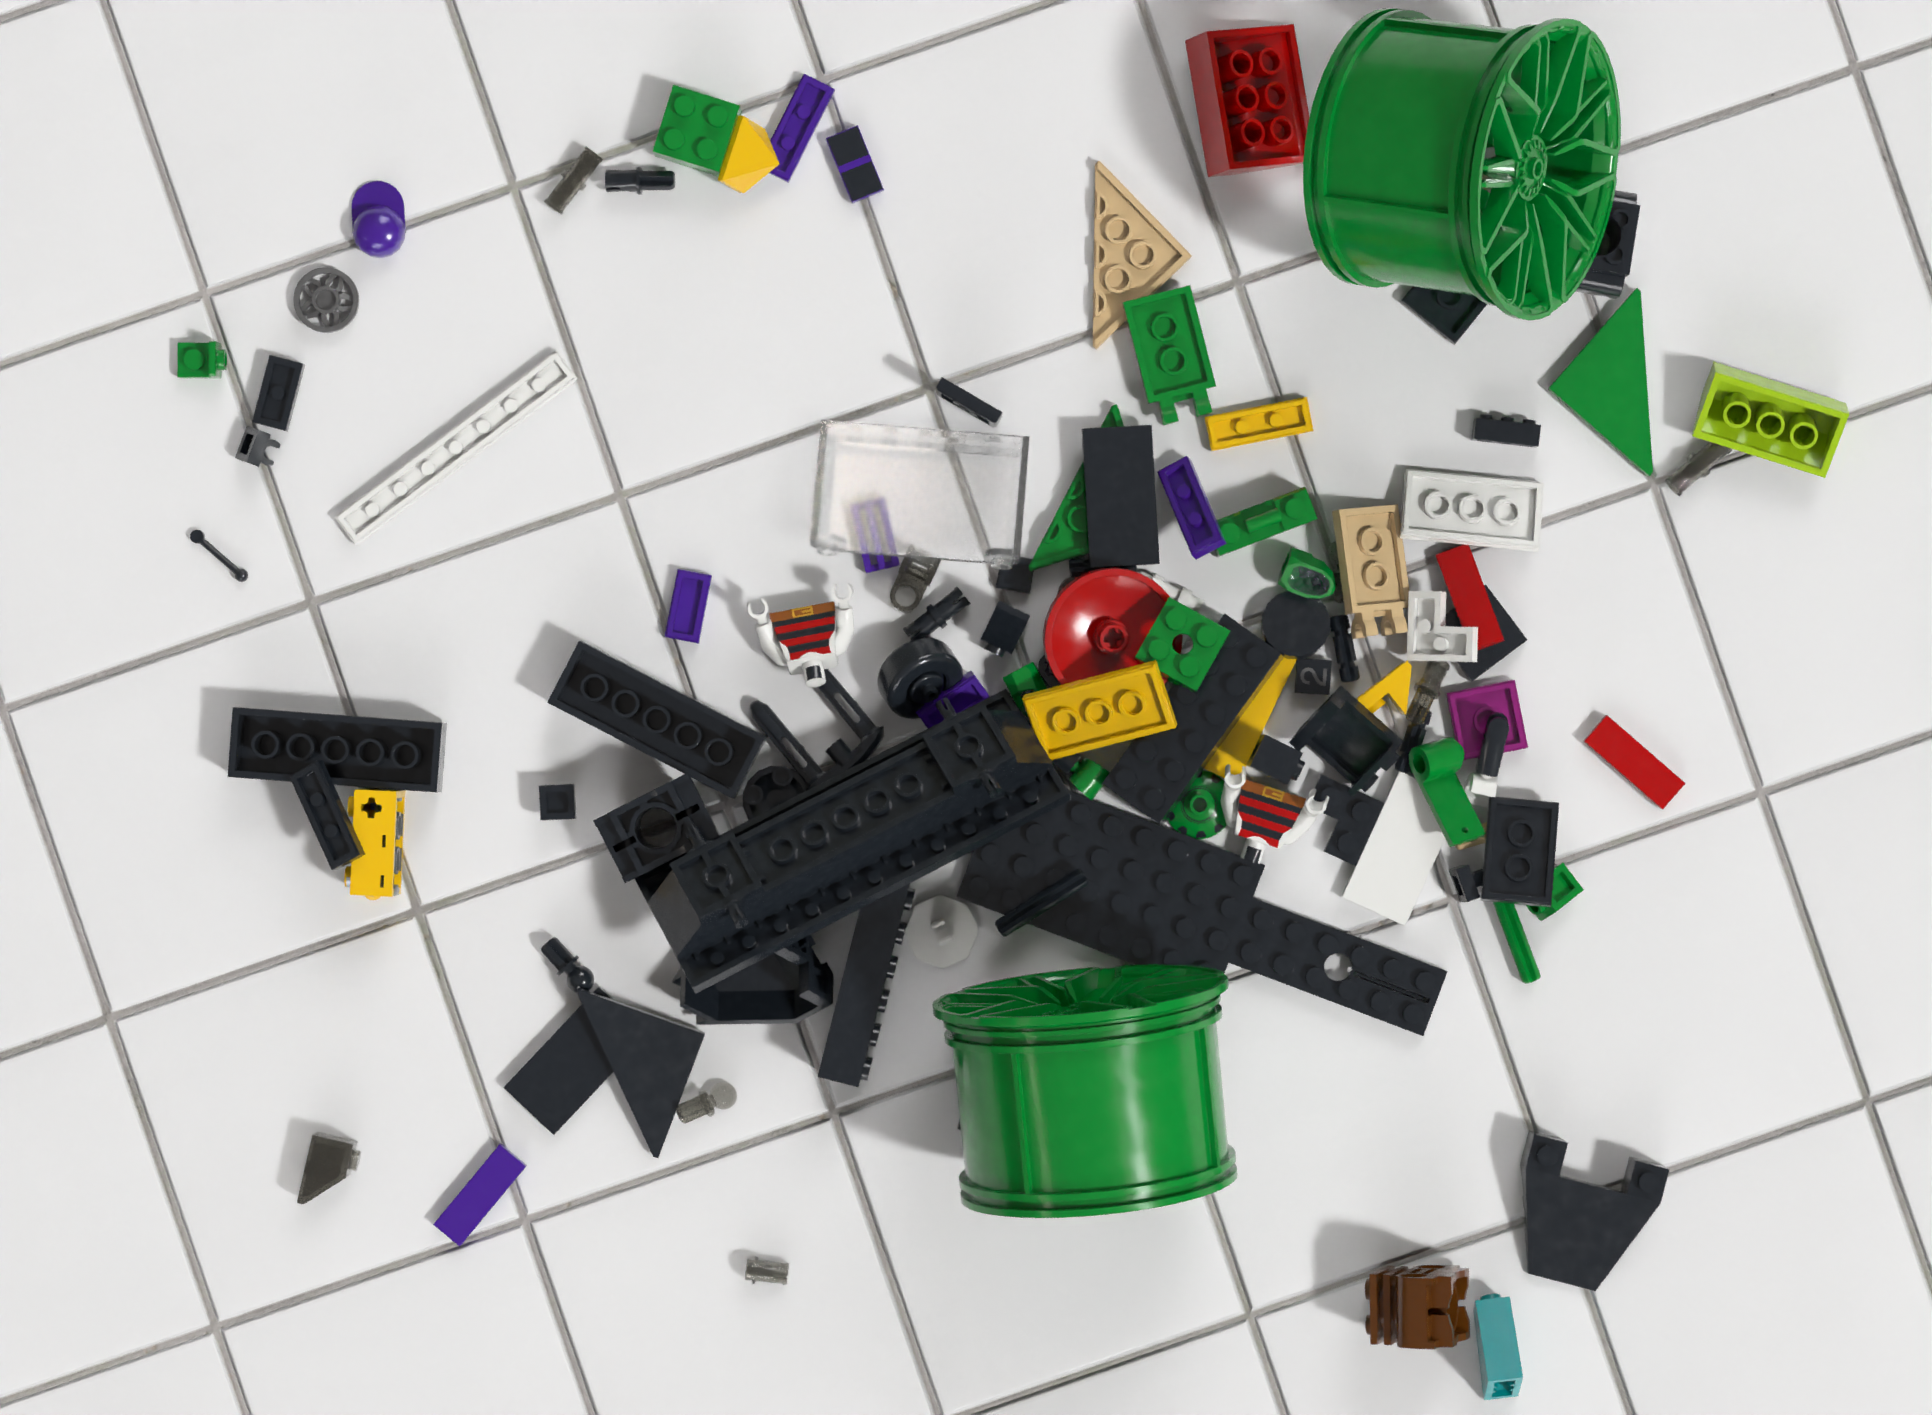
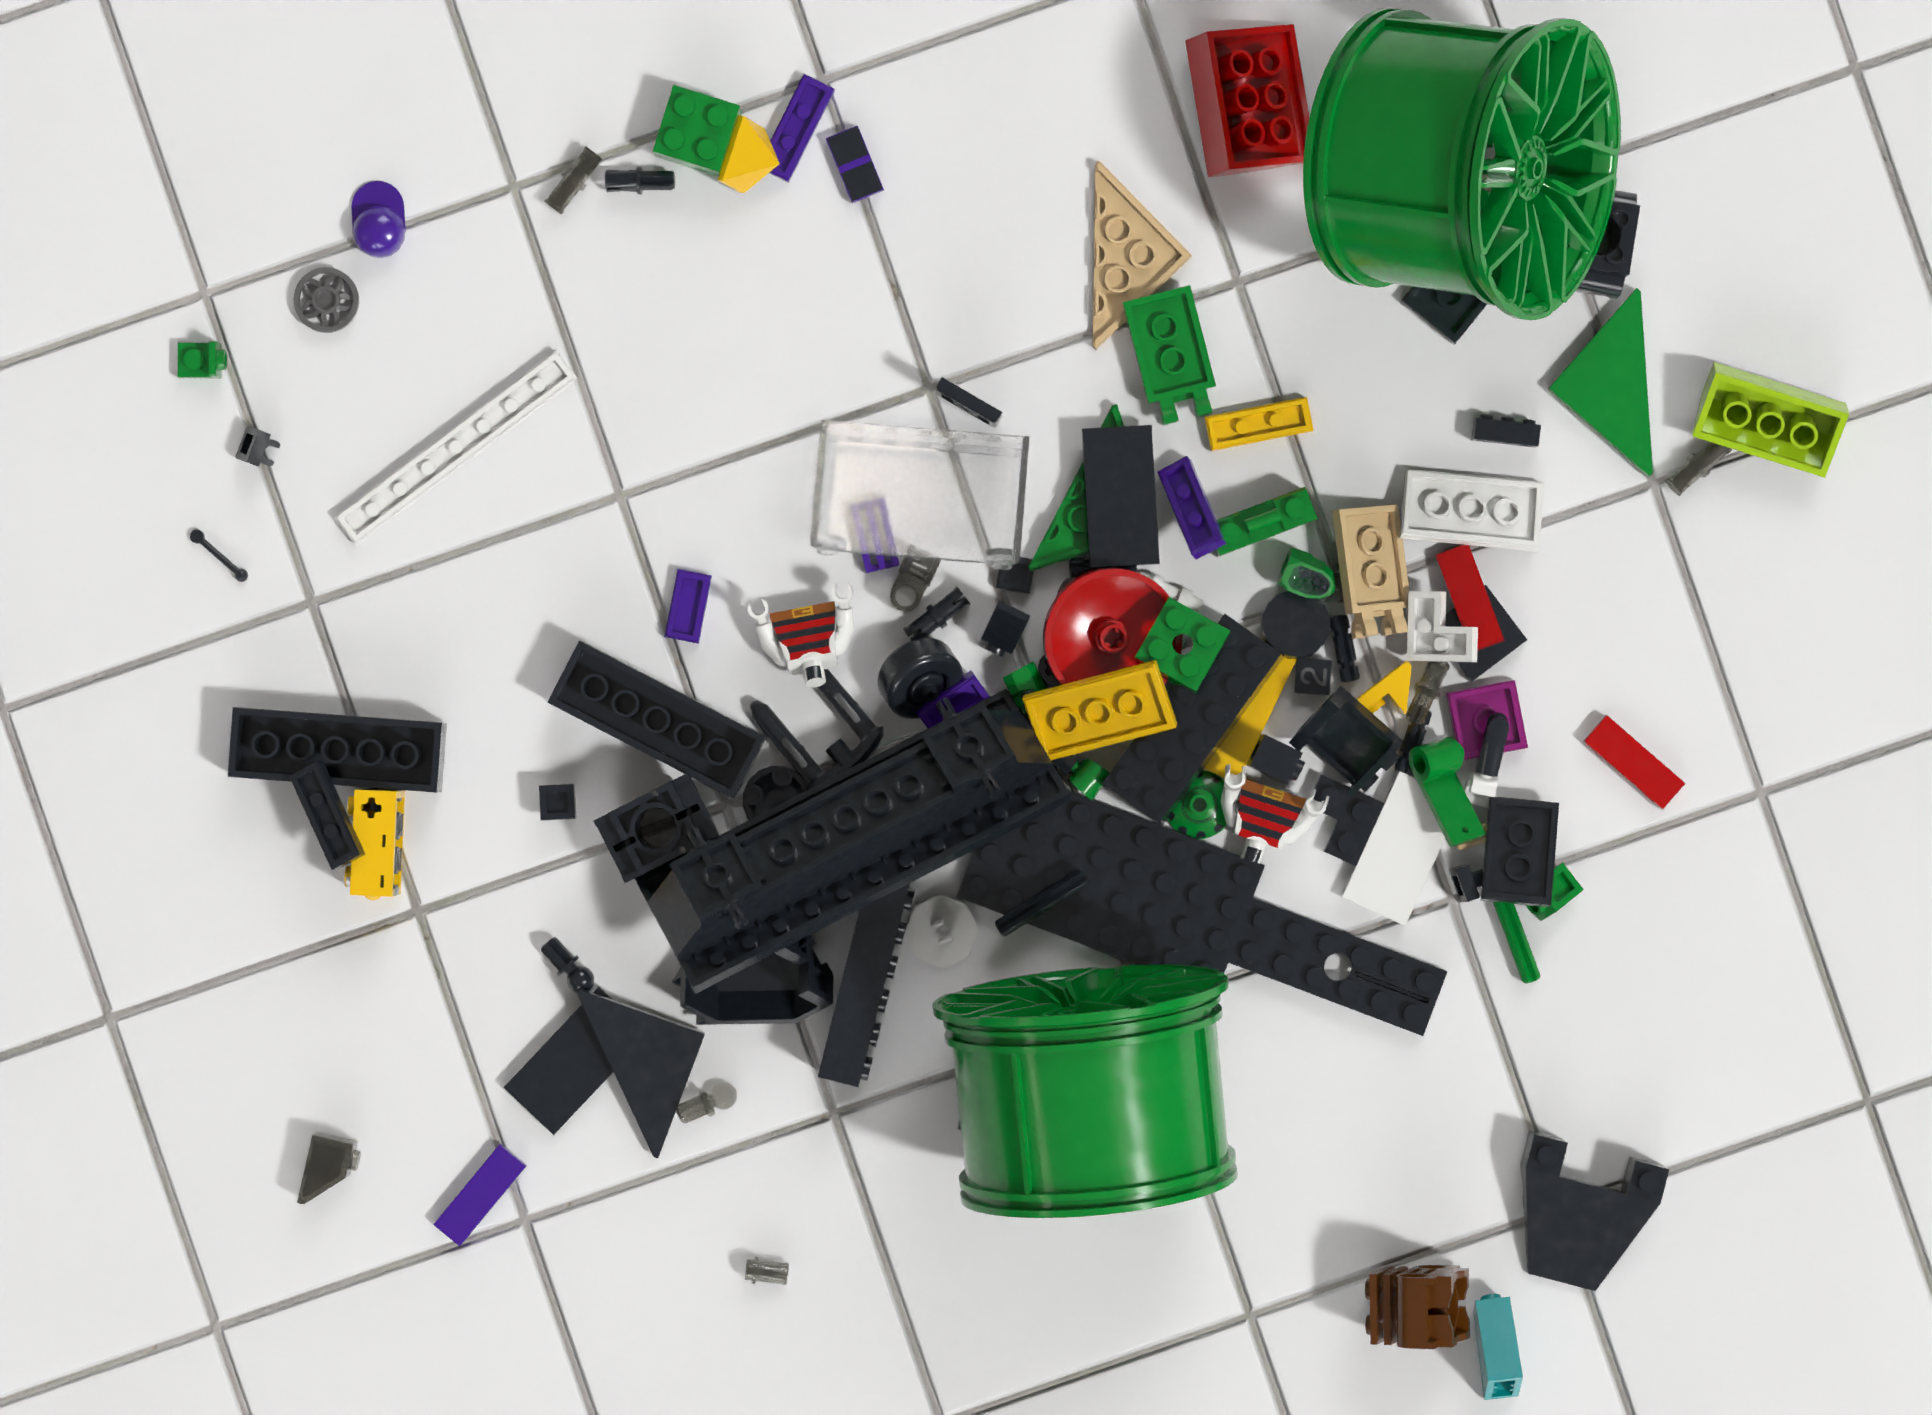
black plate [252,355,305,432] -> none

